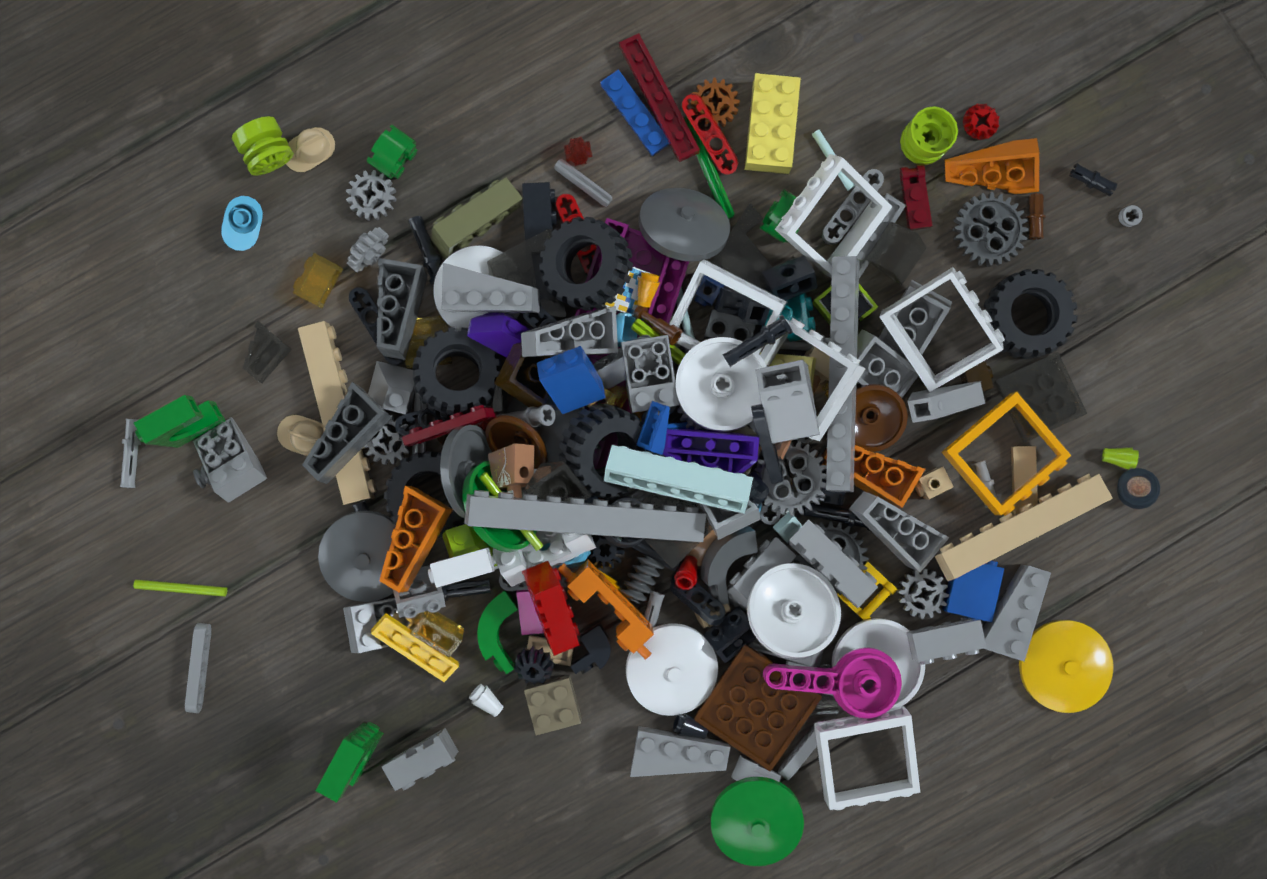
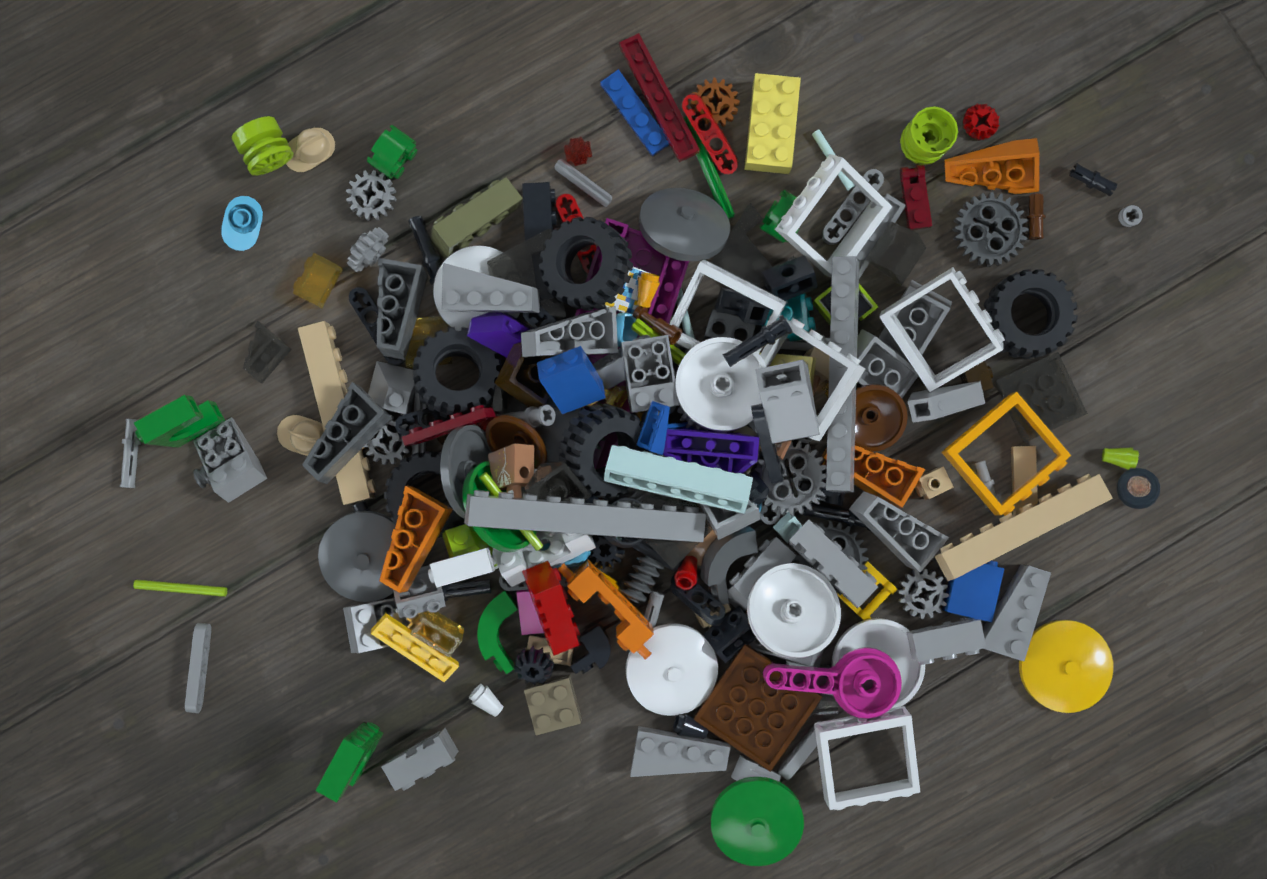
dark blue brick [694,275,725,307] -> none

